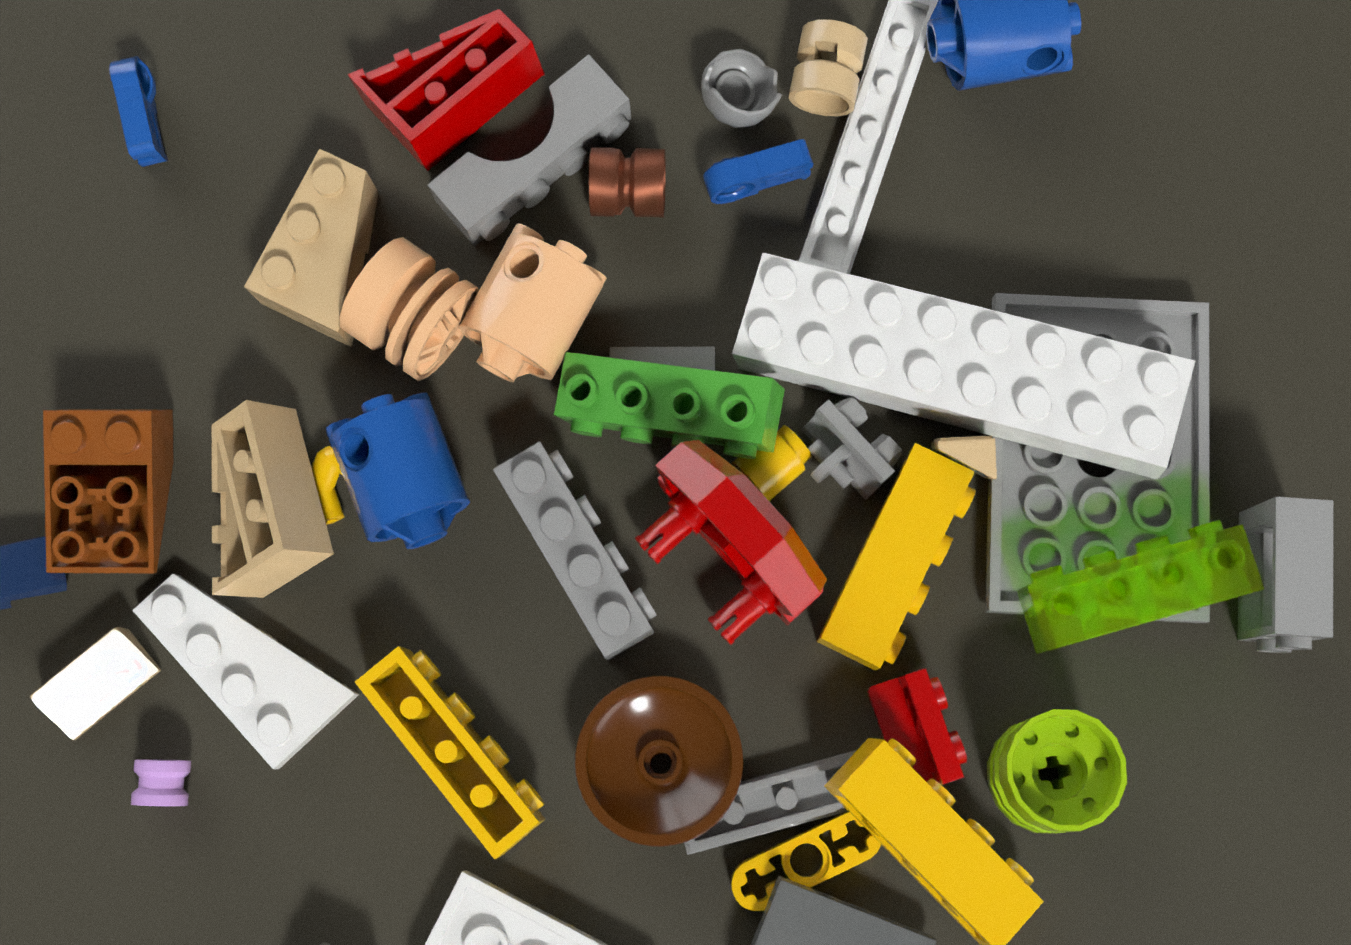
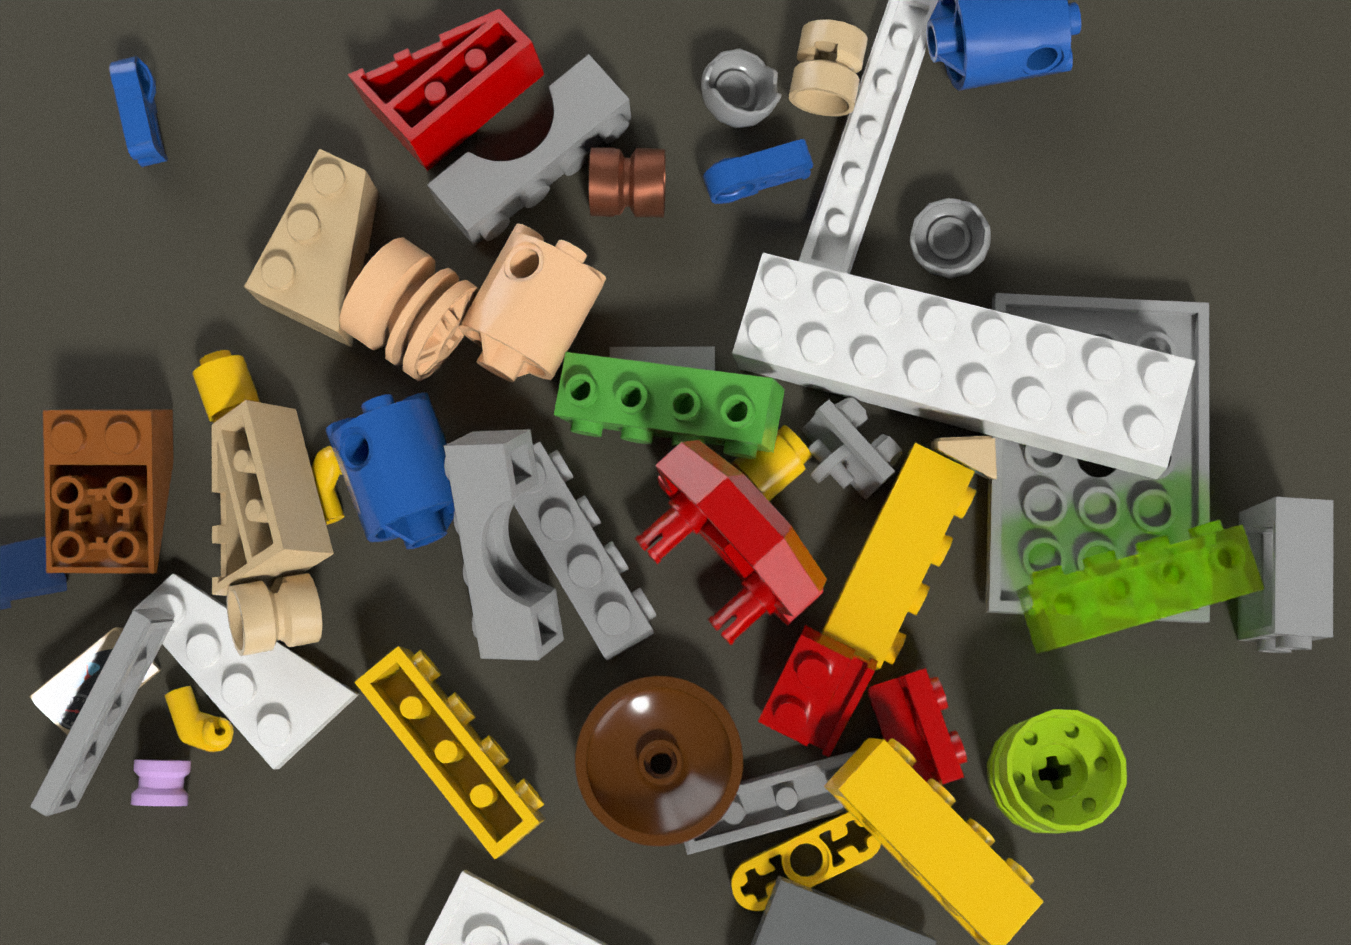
none -> light grey tile [30,608,174,816]
none -> yellow arm [164,686,234,752]
none -> yellow brick [192,350,261,423]
none -> tan wheel [226,573,322,656]
none -> light grey arch [444,429,564,660]
none -> red plate [758,625,878,757]
none -> light grey hair [910,198,991,279]

